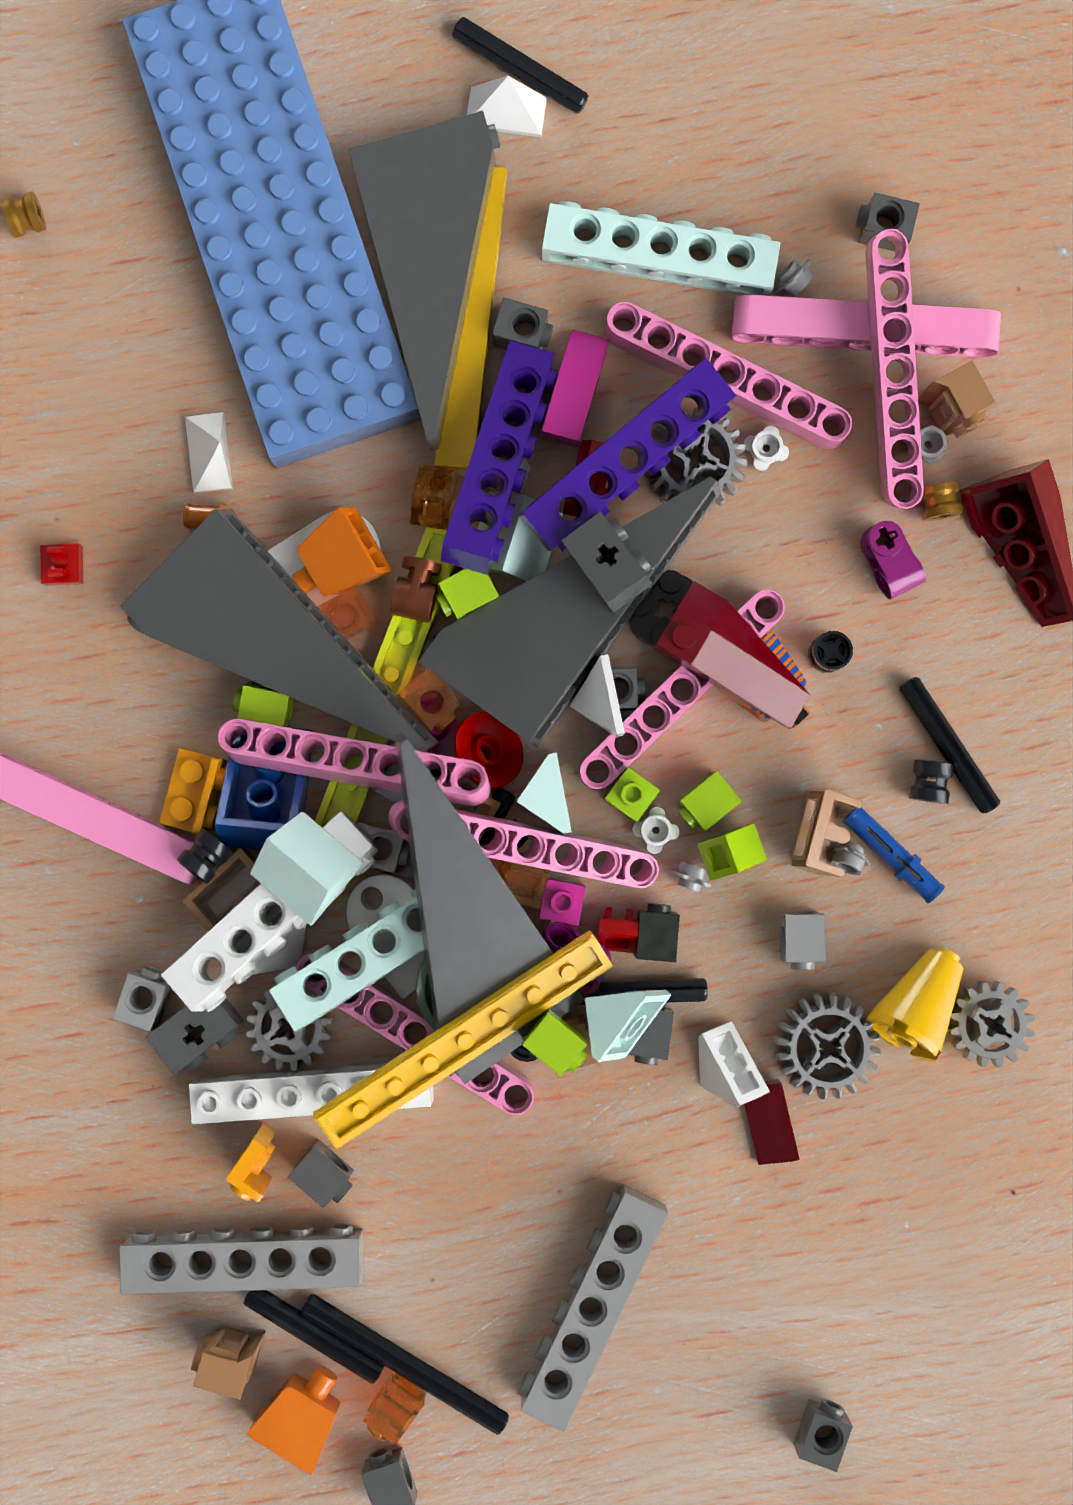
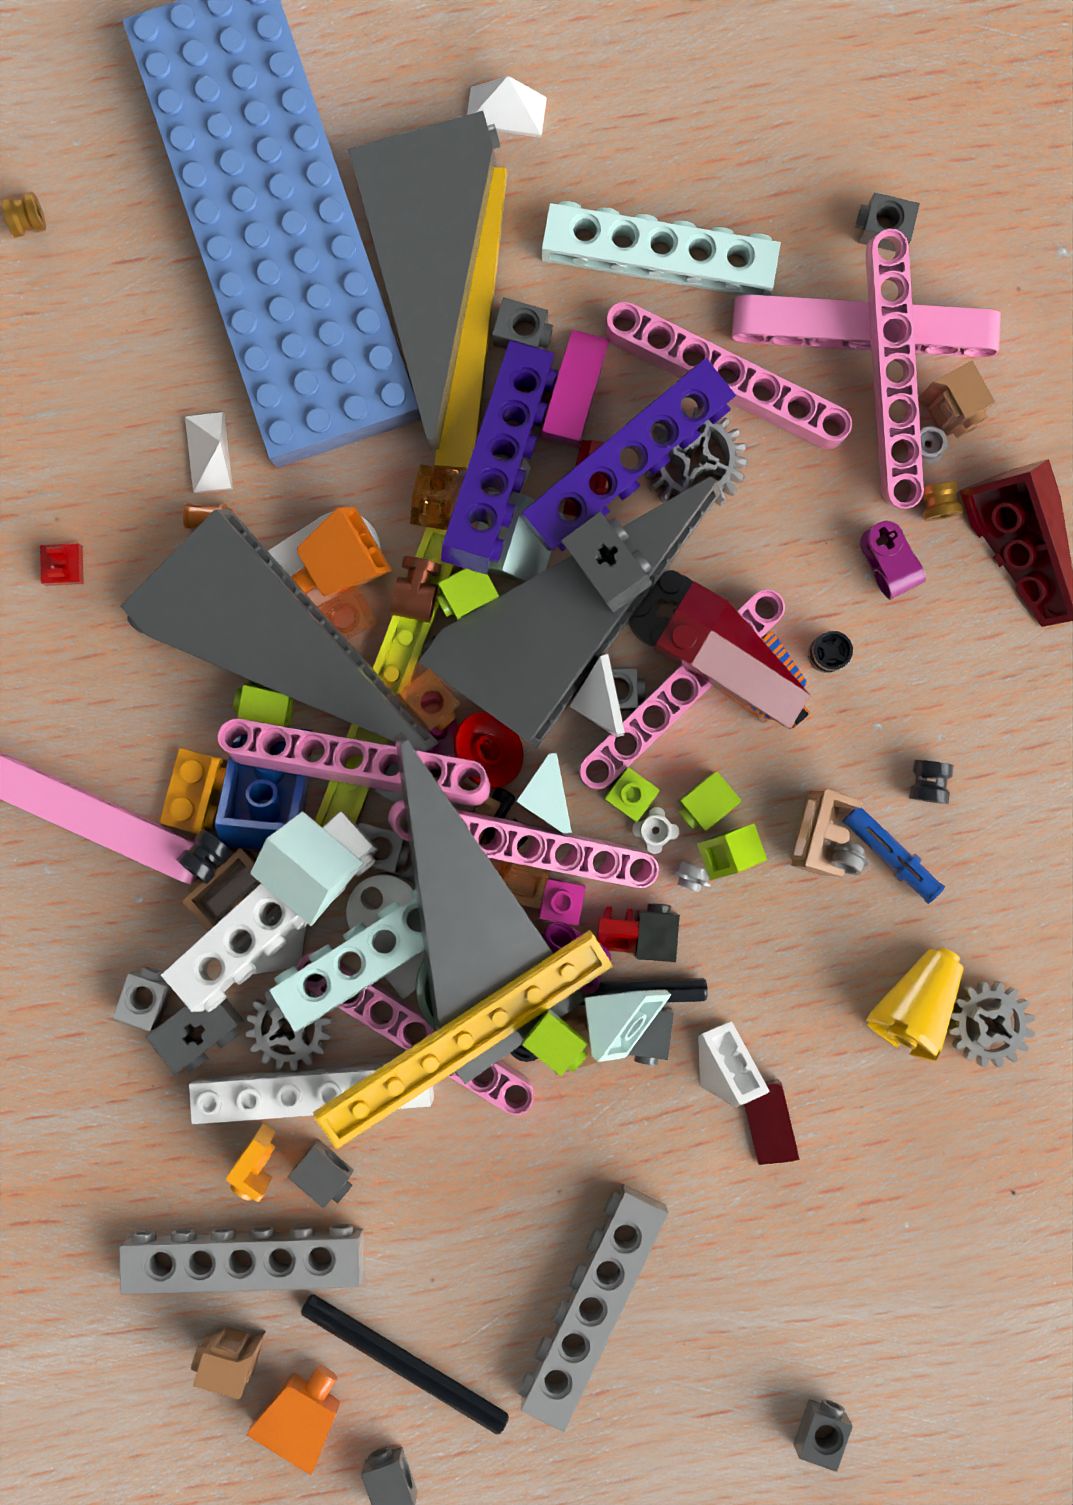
black axle [243,1290,384,1384] -> none
clear orange brick [363,1372,426,1445] -> none
black axle [452,17,589,114] -> none
white plate [744,426,789,471] -> none
light grey gear [773,992,881,1100] -> none
light grey plate [776,259,814,297] -> none
light grey brick [780,913,826,970] -> none
black axle [900,677,1000,813] -> none

